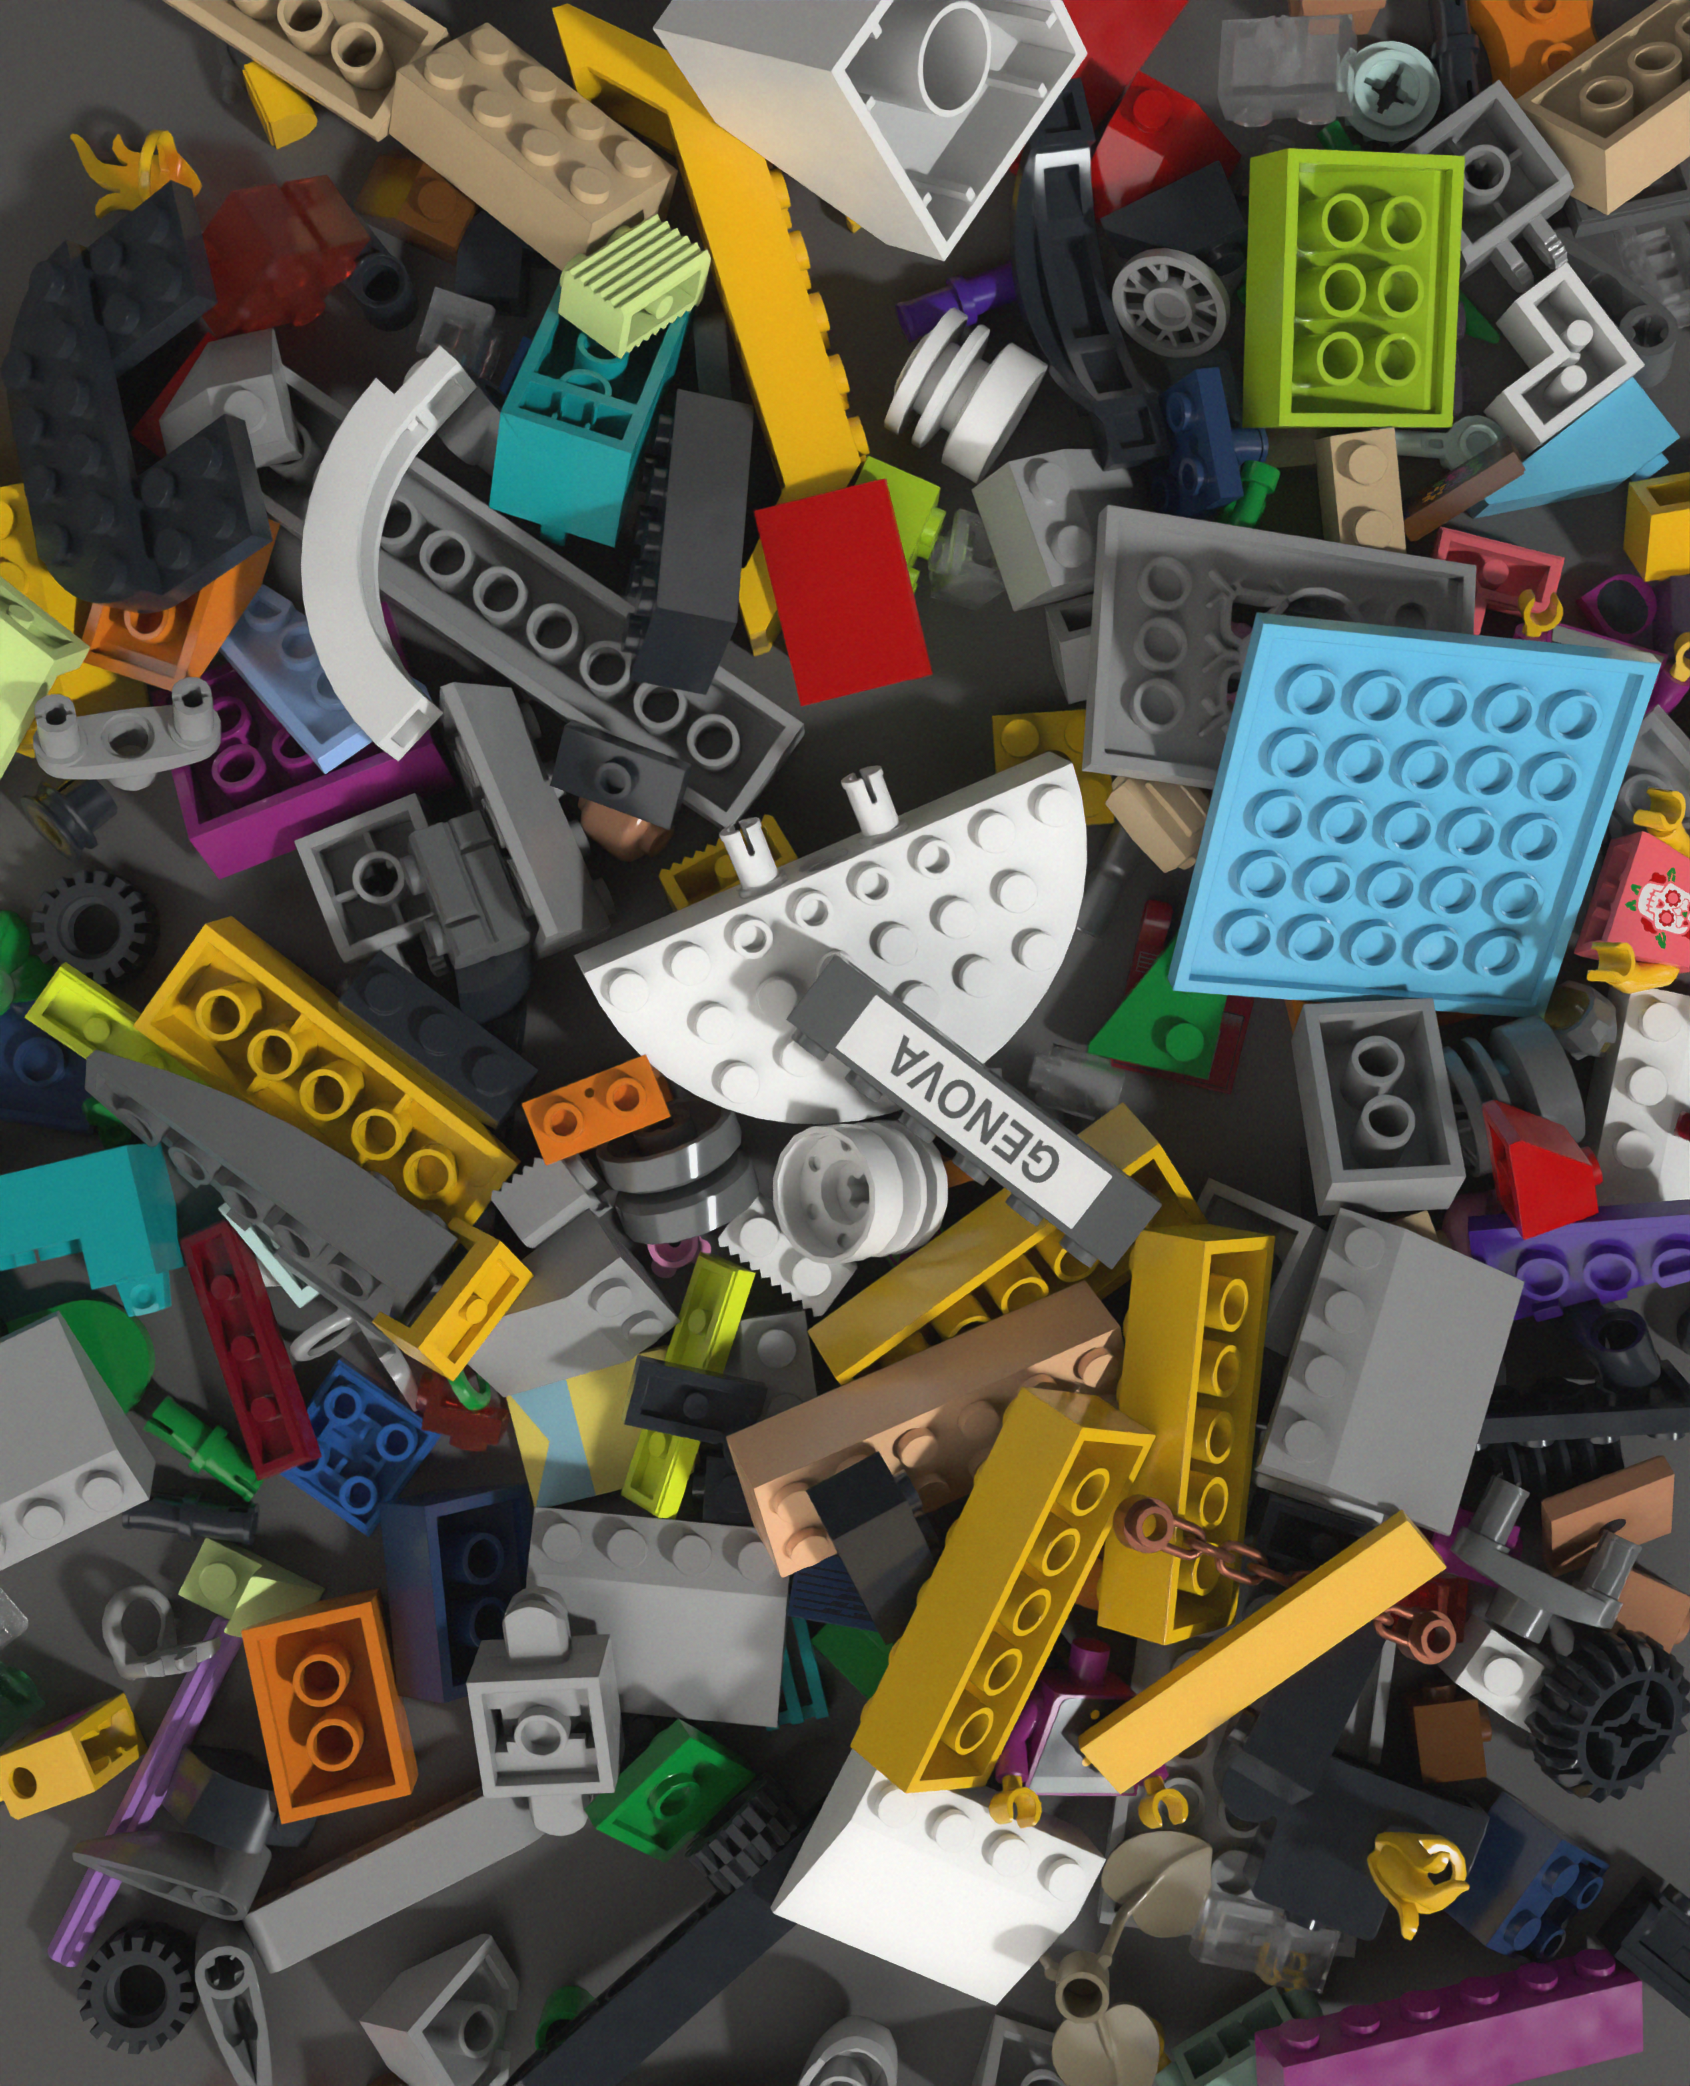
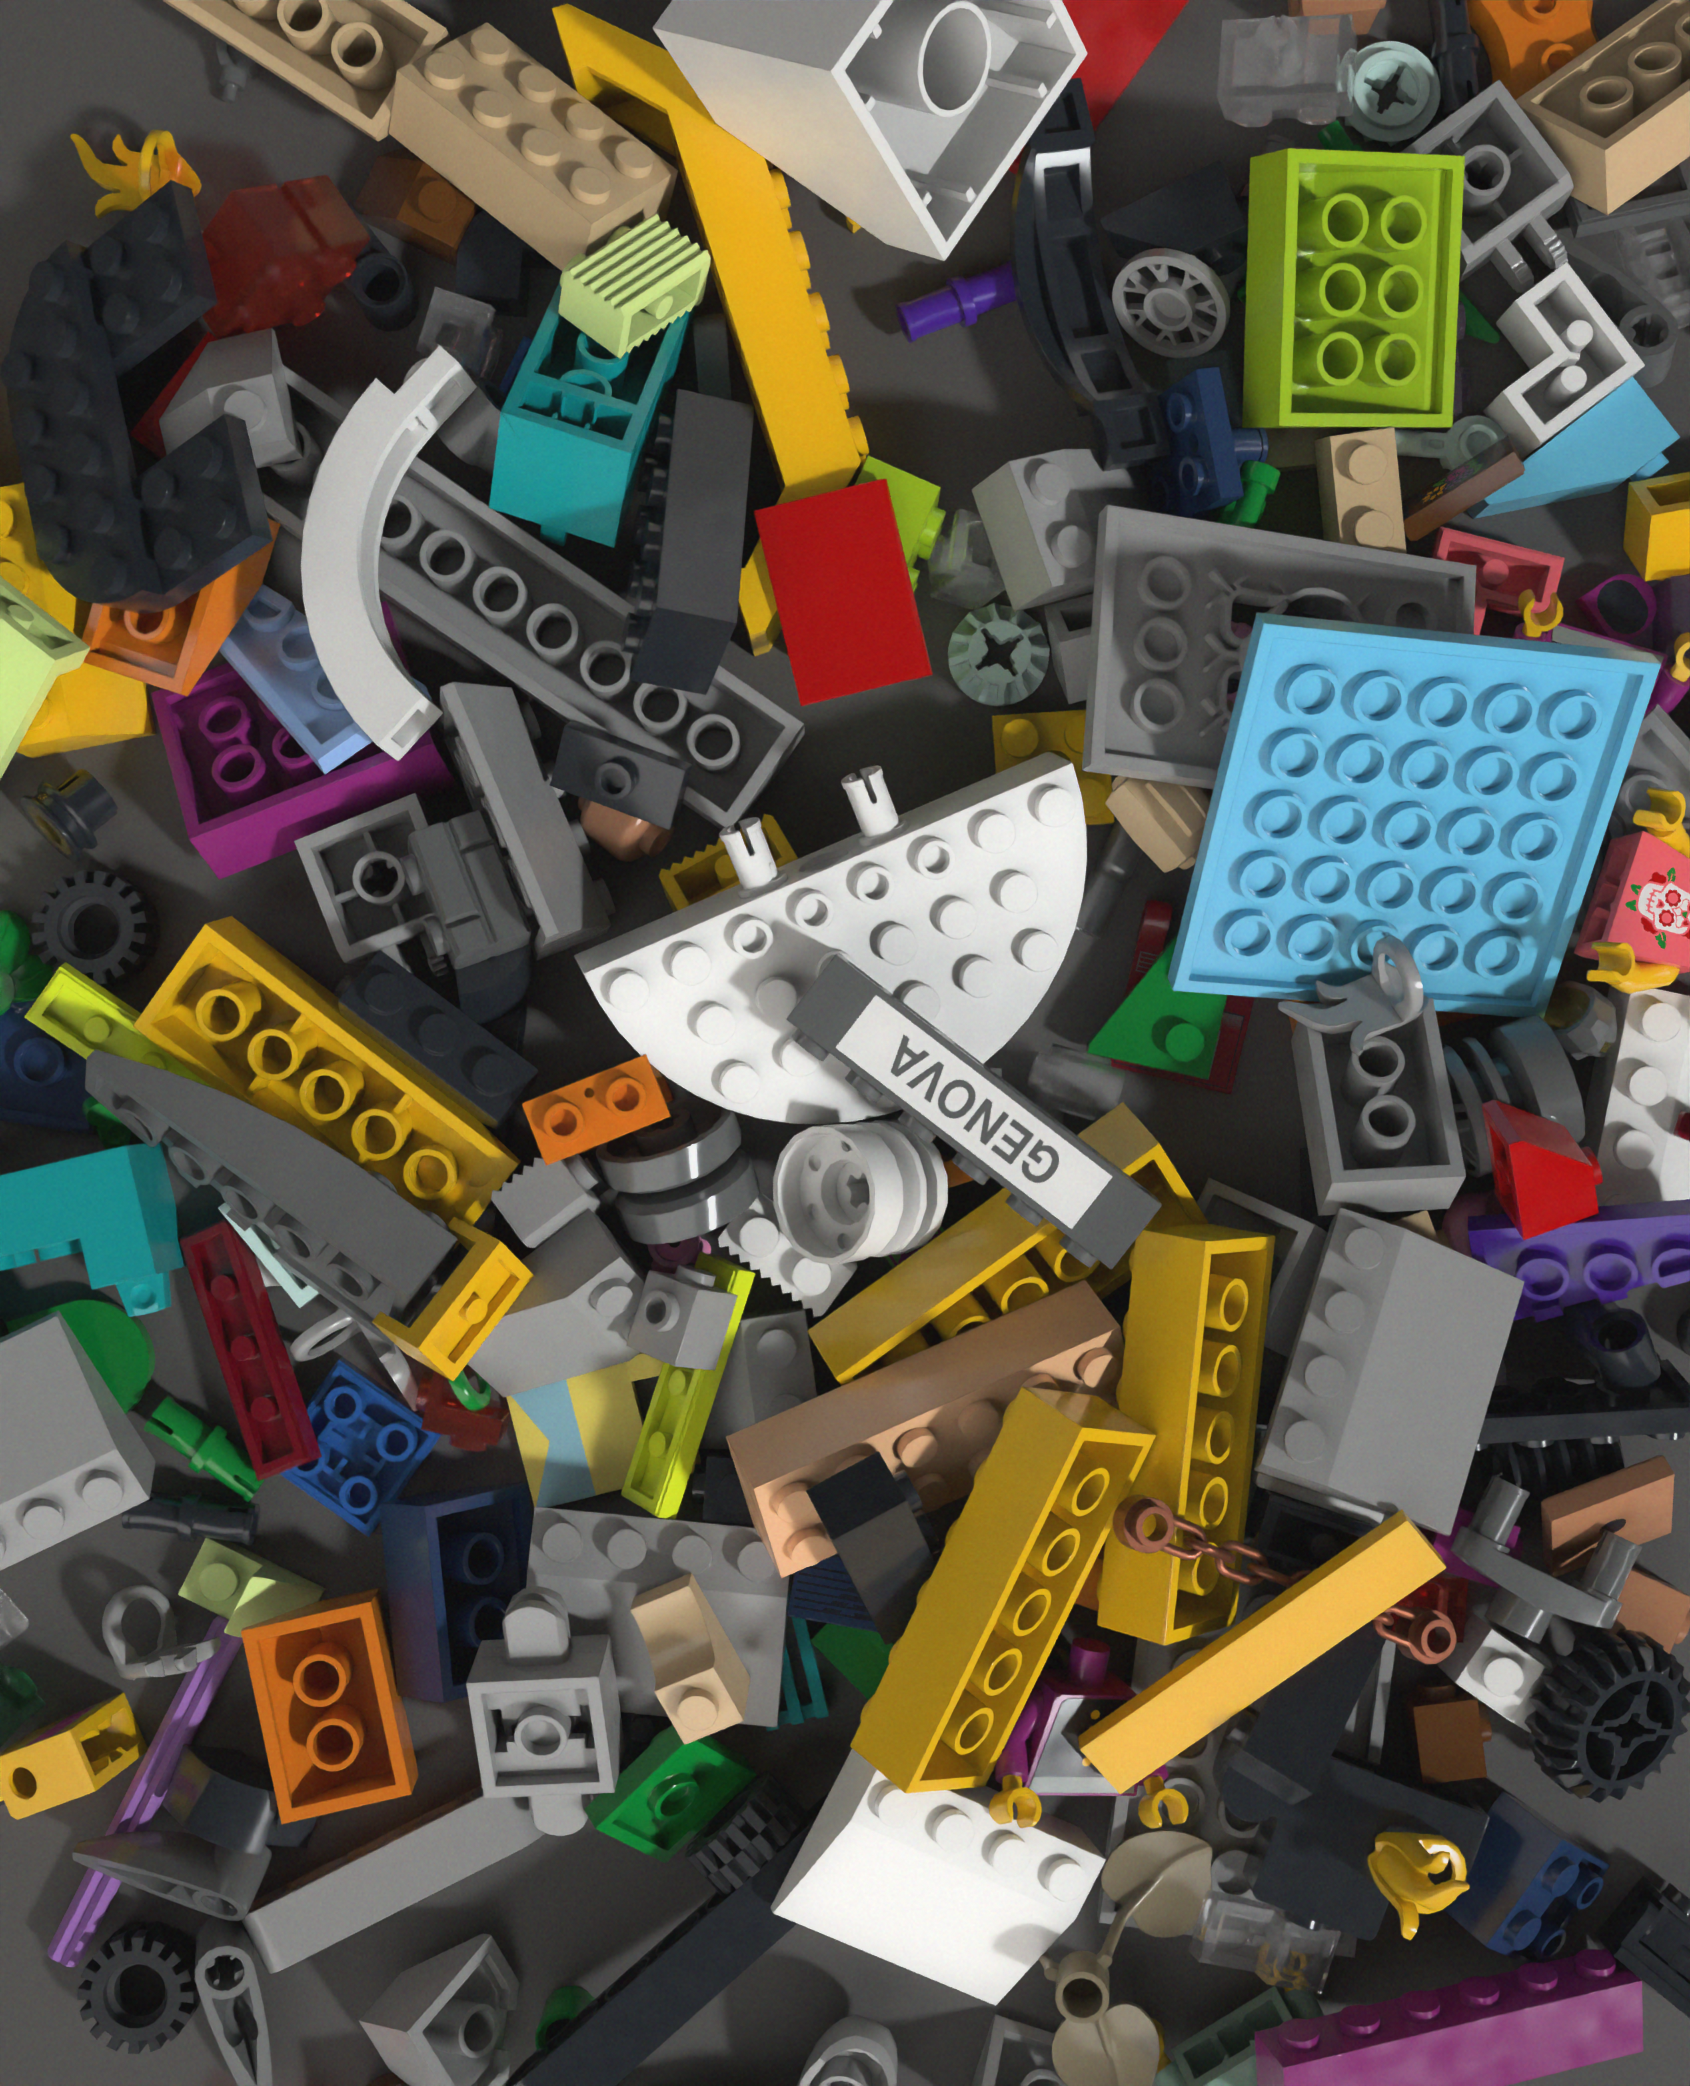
light grey connector [33,677,221,791] -> none
yellow brick [242,61,318,150] -> none
black hinge [621,1355,768,1471] -> none
white wheel [884,307,1048,484] -> none
red slope [1091,70,1242,227] -> none
none -> light grey brick [626,1264,738,1371]
none -> tan arch [630,1573,751,1745]
none -> light aqua gear [948,603,1050,706]
none -> light grey piece [1278,935,1429,1055]

